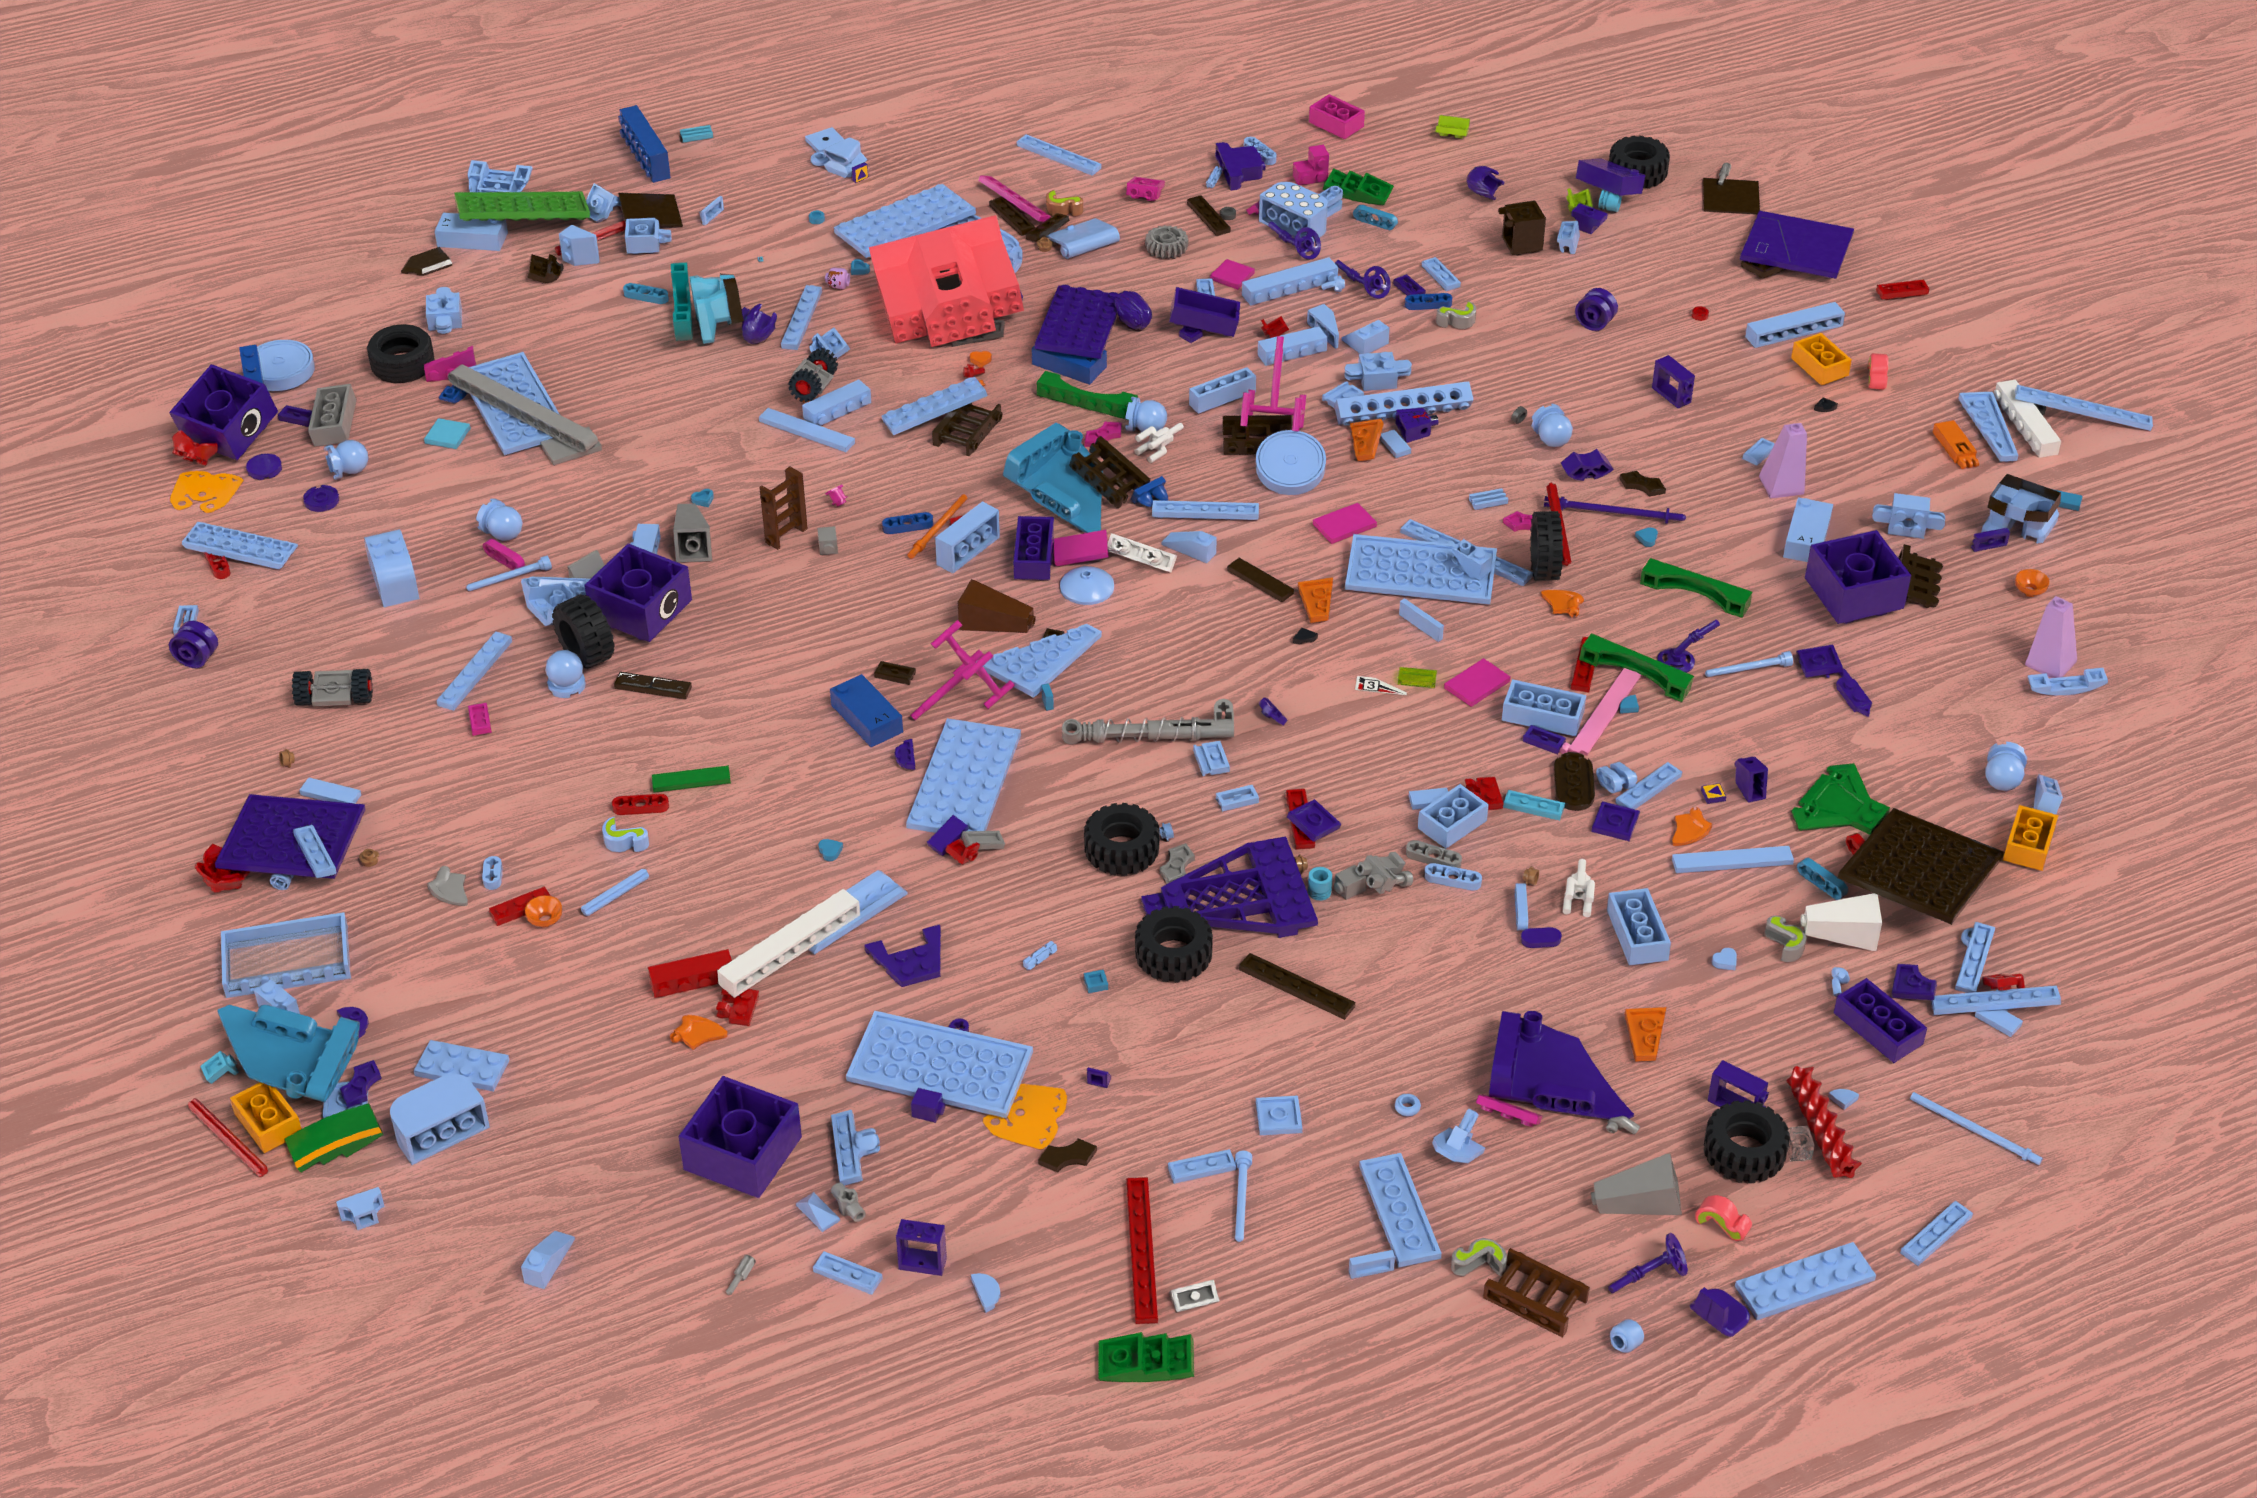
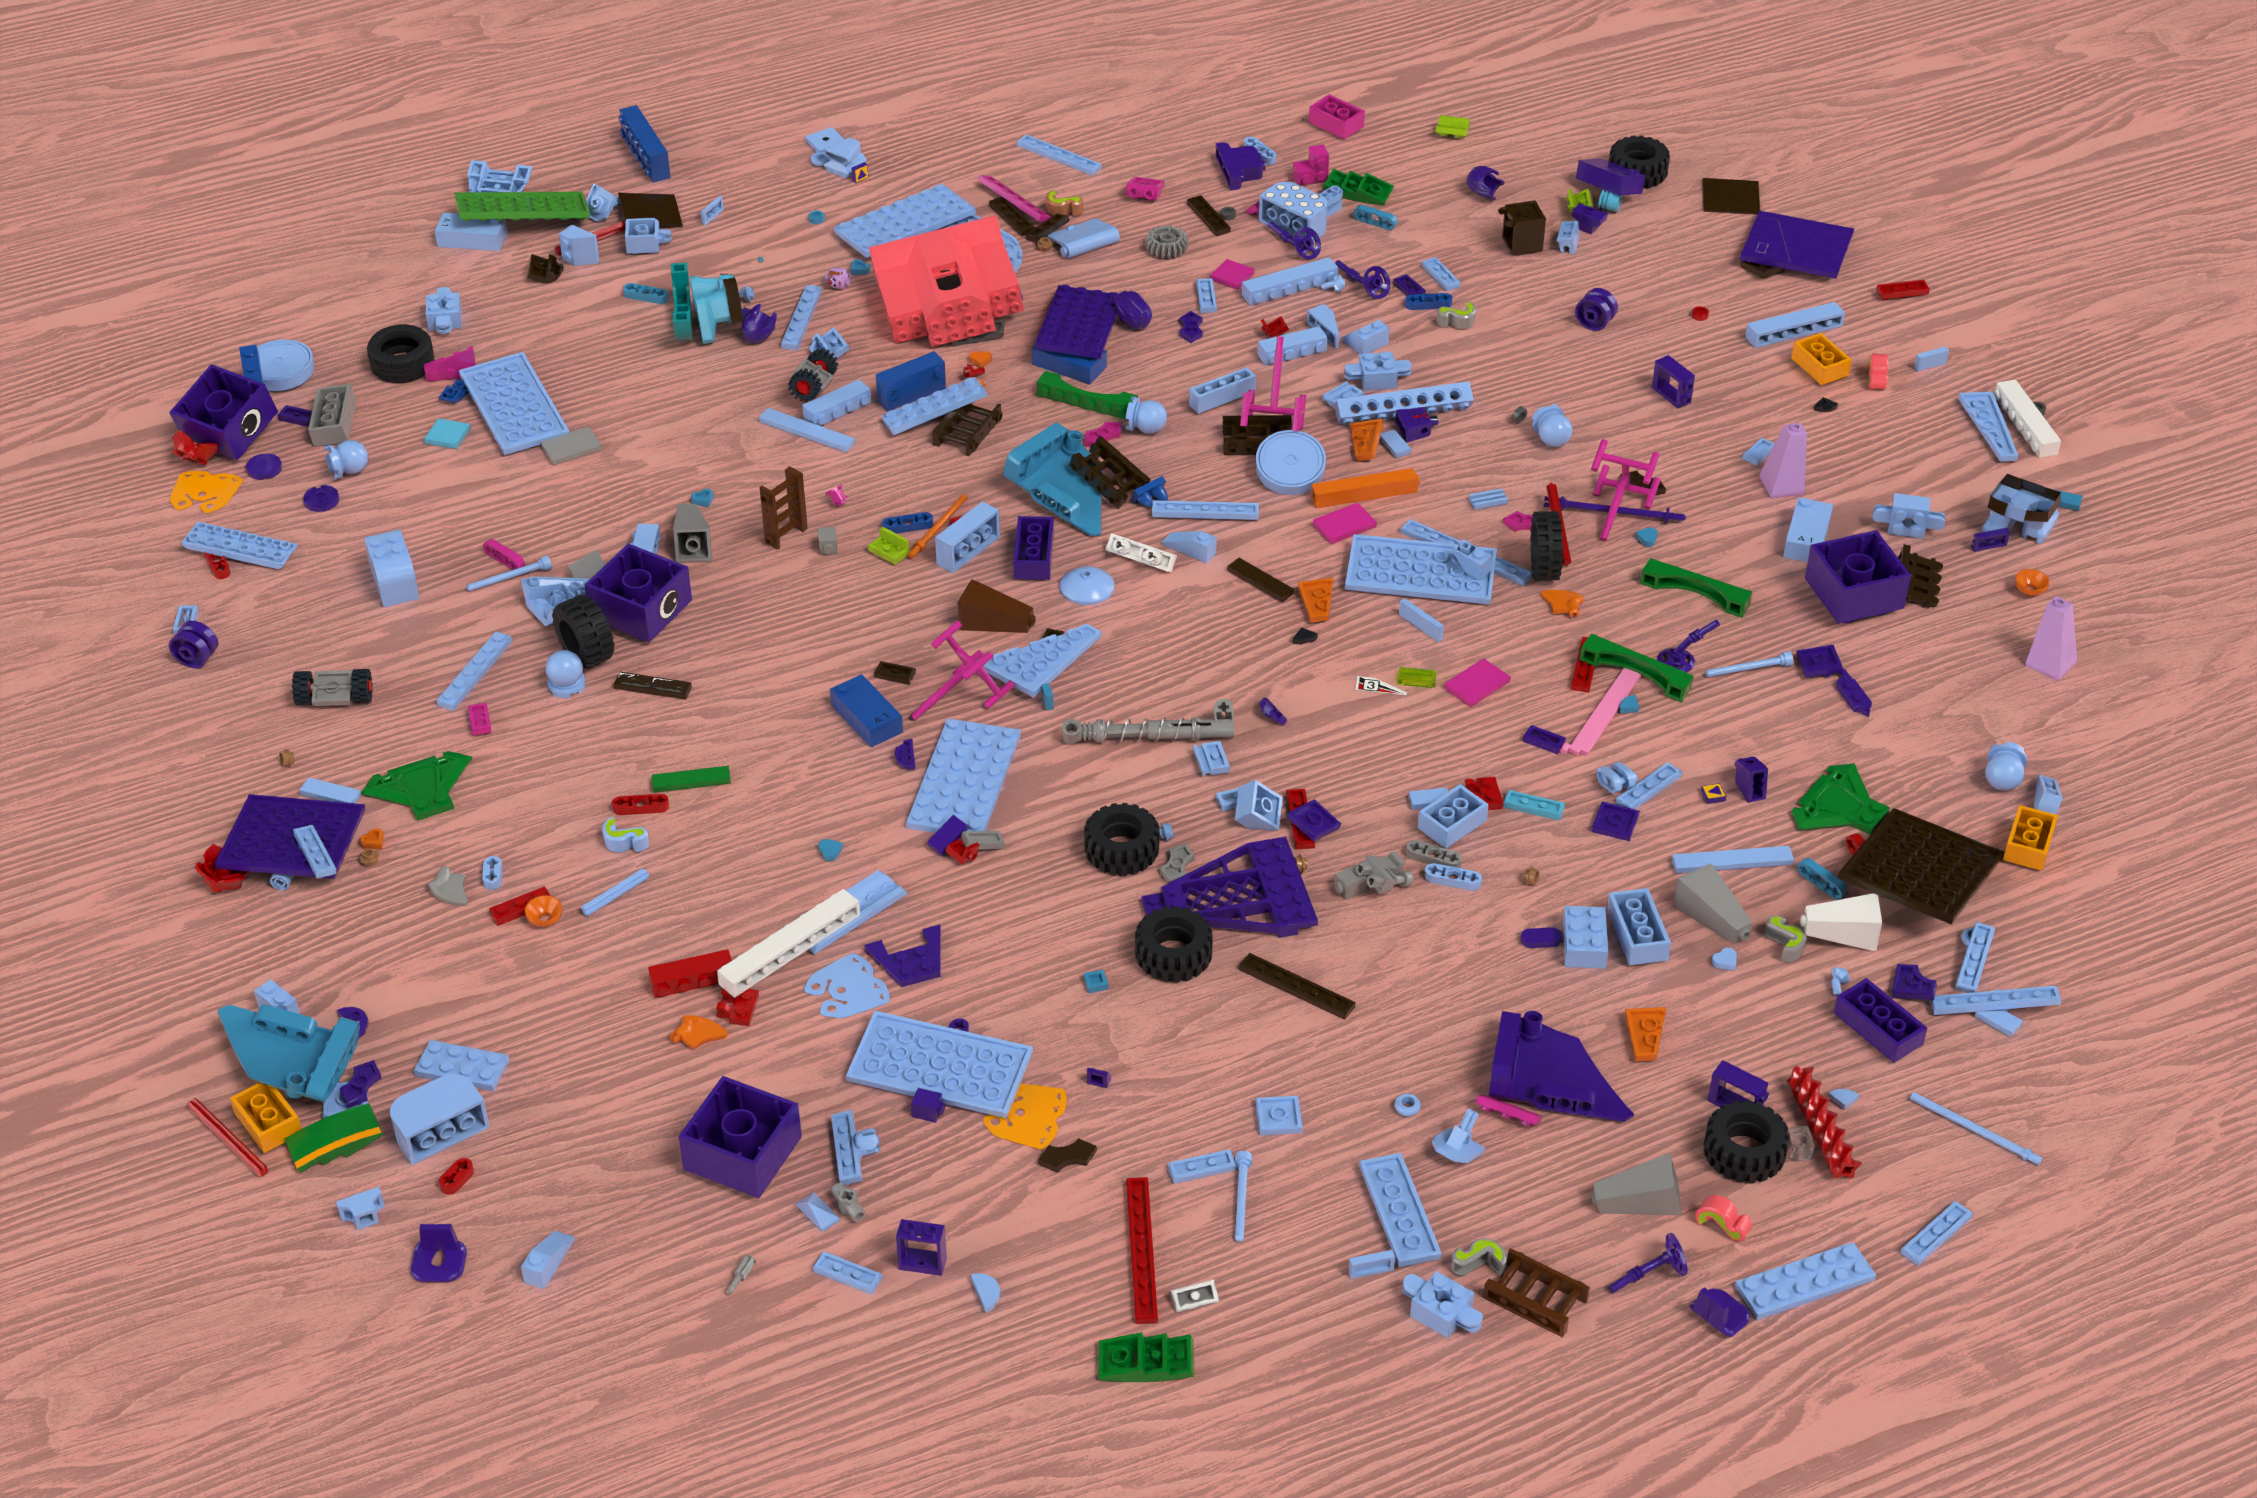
medium azure bracket [200,1051,239,1084] -> none
clear window [221,912,351,998] -> none
dark brown tile [401,247,452,276] -> none
light grey beam [448,365,598,453] -> none
light blue tile [476,499,523,541] -> none
medium azure tile [680,125,713,142] -> none
light blue axle [1023,941,1057,970] -> none
dark pink tile [1054,530,1109,566] -> none
white plant [1134,423,1184,463] -> none
dark purple piece [1169,287,1241,337] -> none
light blue axle [1206,166,1222,189] -> none
medium azure piece [1308,867,1332,901] -> none
light blue brick [1502,679,1586,736] -> none
light blue beam [1515,883,1528,931] -> none
dark brown tile [1554,752,1595,811] -> none
dark purple brick [1561,449,1614,481] -> none
white plant [1563,859,1595,917] -> none
light grey arm [1606,1116,1640,1135] -> none
light blue head [1610,1319,1644,1353] -> none
orange arm [1672,807,1712,846] -> none
light grey axle [1718,163,1731,185] -> none
orange hinge [1933,420,1979,469] -> none
red plate [1982,973,2025,990] -> none
light blue tile [2015,385,2153,431] -> none
light blue slope [2028,668,2108,696] -> none
none -> orange tile [359,828,384,849]
none -> green plate [361,751,472,821]
none -> dark purple piece [411,1224,467,1282]
none -> red beam [439,1158,474,1194]
none -> light blue plate [738,286,754,302]
none -> light blue piece [804,953,890,1018]
none -> lime bracket [868,527,909,565]
none -> blue brick [876,351,946,412]
none -> light blue slope [1235,780,1283,831]
none -> orange brick [1311,468,1420,508]
none -> light blue brick [1403,1271,1483,1338]
none -> light blue brick [1562,906,1608,969]
none -> dark pink piece [1591,439,1661,541]
none -> light grey slope [1674,863,1753,944]
none -> light blue tile [1914,347,1949,372]

